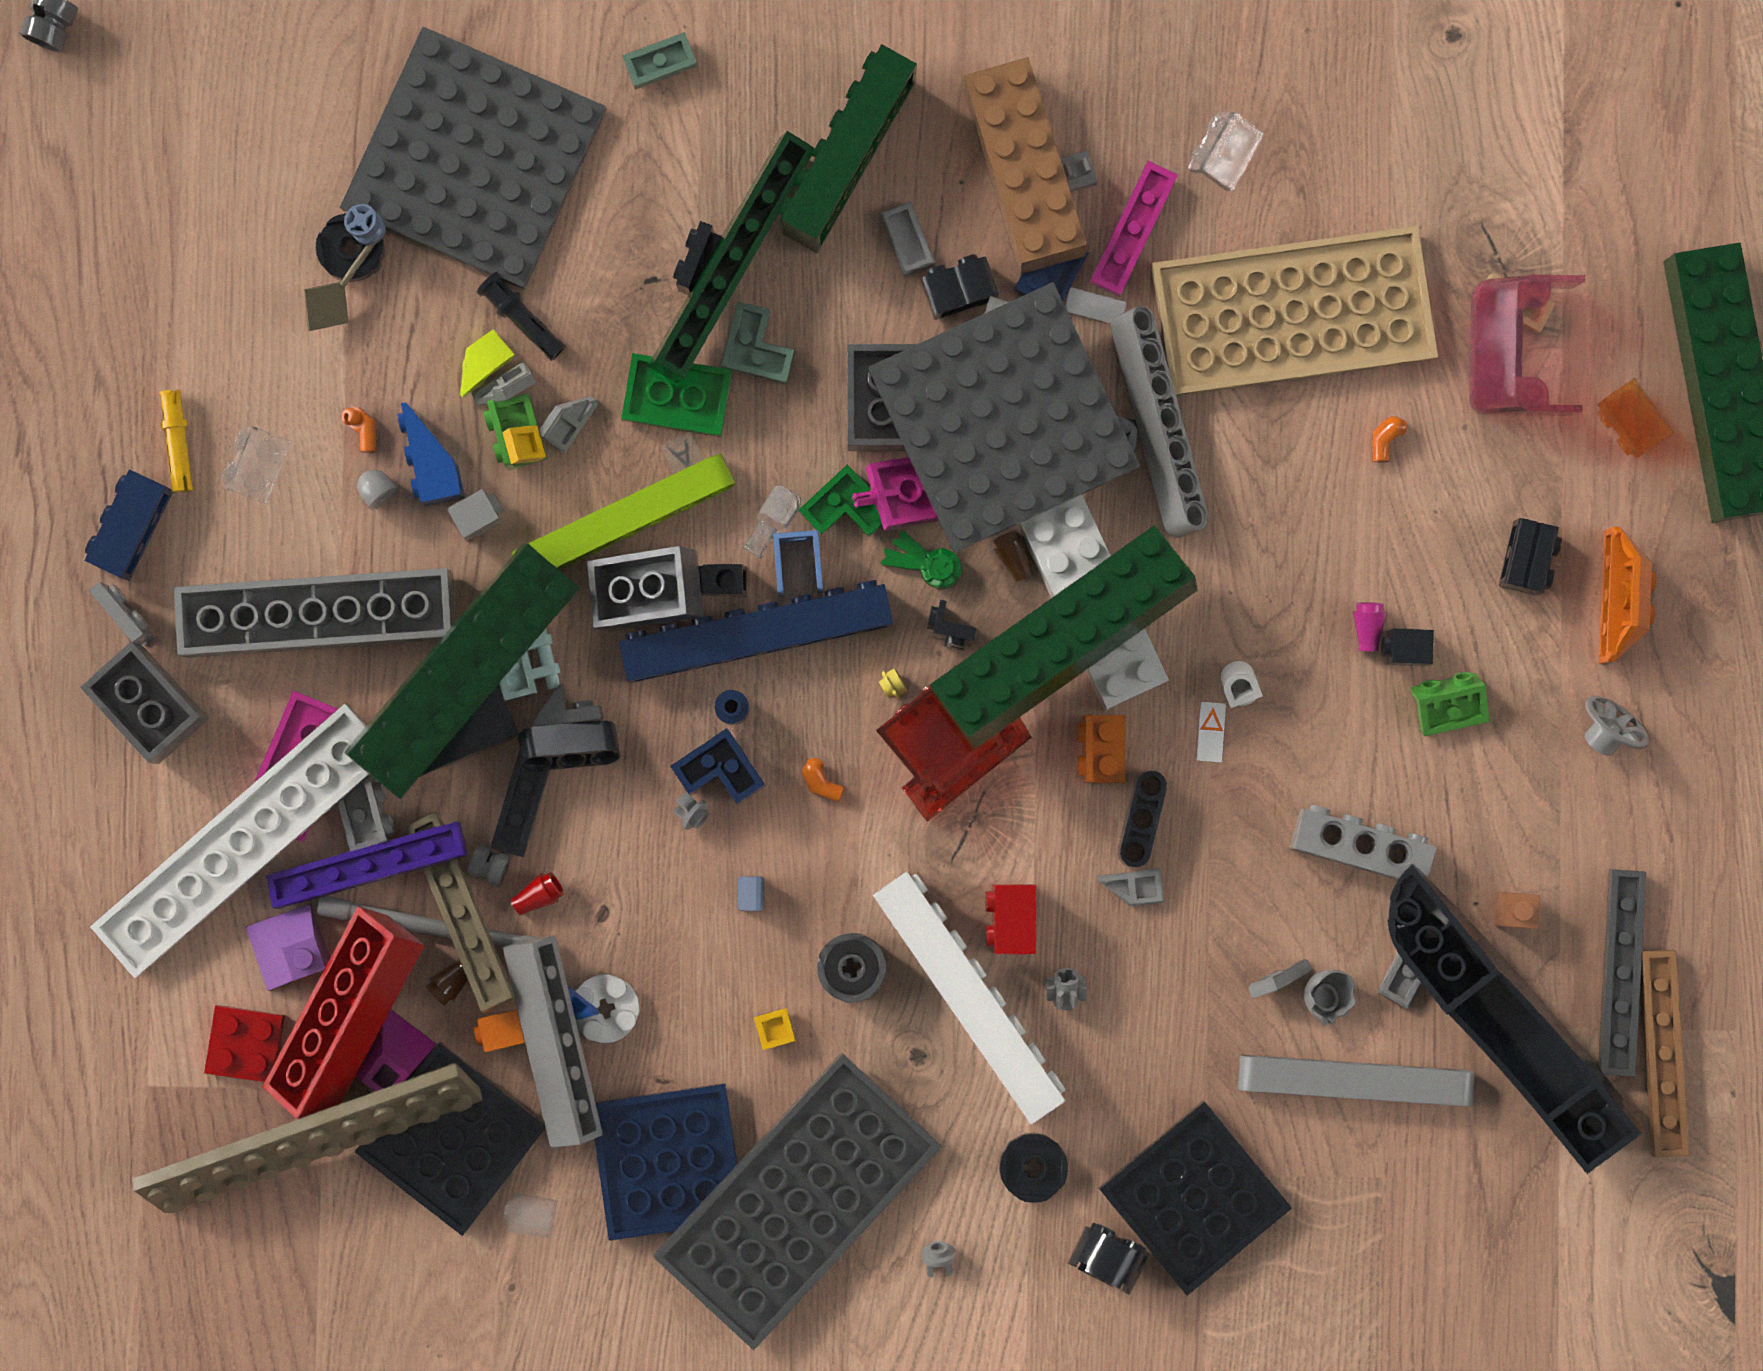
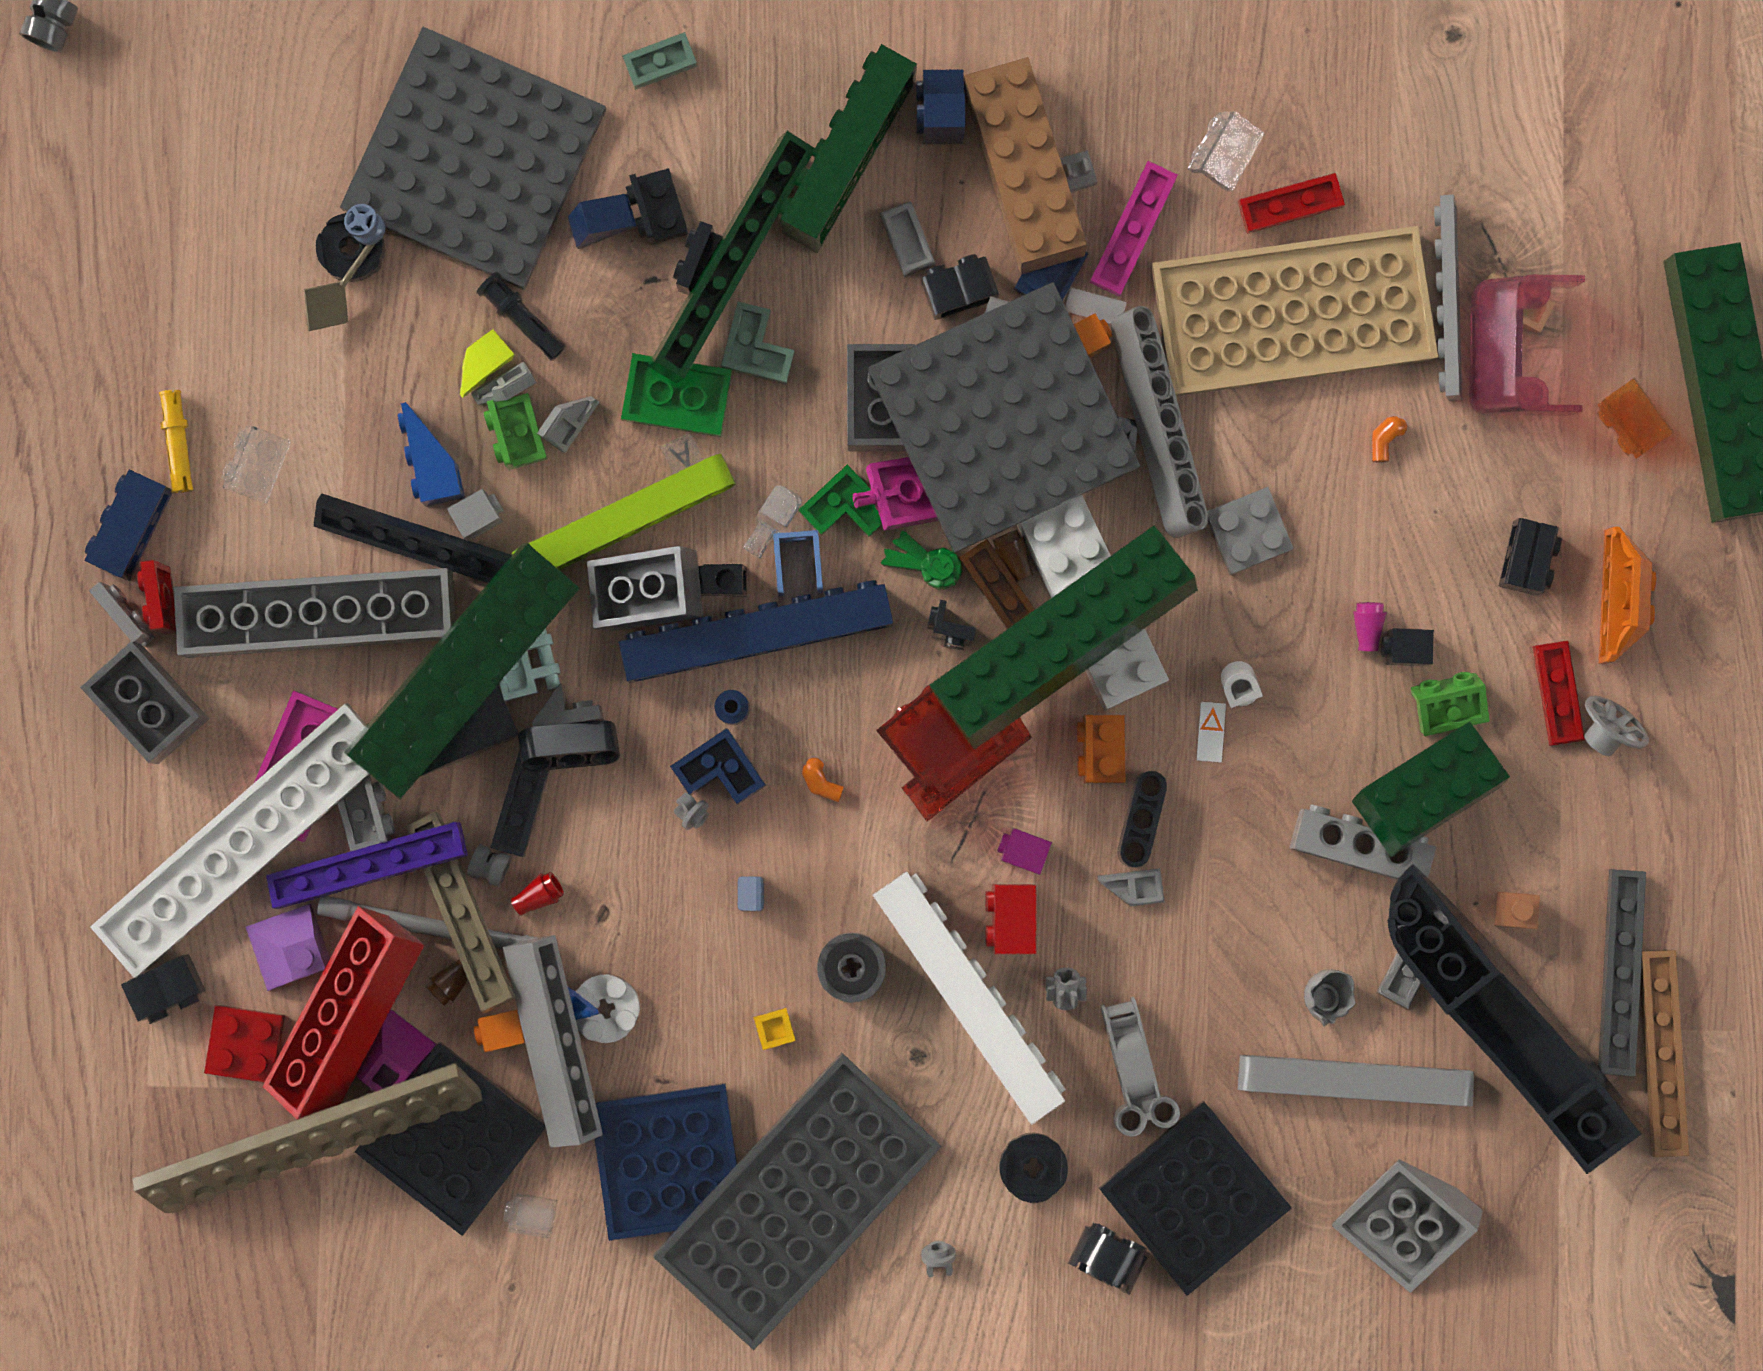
orange arm [341,407,377,453] -> none
light grey piece [357,470,399,510] -> none
yellow plate [502,425,546,464] -> none
light yellow plate [879,668,908,700] -> none
light grey tile [1248,959,1312,998] -> none
none -> black brick [121,954,206,1024]
none -> red plate [137,560,176,635]
none -> black plate [313,493,512,583]
none -> dark blue slope [568,194,637,249]
none -> black bracket [625,168,688,245]
none -> dark blue brick [916,69,965,144]
none -> reddish brown plate [959,539,1035,629]
none -> magenta brick [997,828,1052,875]
none -> orange brick [1074,313,1113,358]
none -> light grey piece [1101,997,1180,1137]
none -> light grey plate [1207,487,1294,575]
none -> red plate [1238,173,1345,234]
none -> light grey slope [1332,1159,1483,1293]
none -> dark green brick [1352,722,1510,857]
none -> light grey plate [1434,194,1462,401]
none -> red tile [1532,641,1585,746]

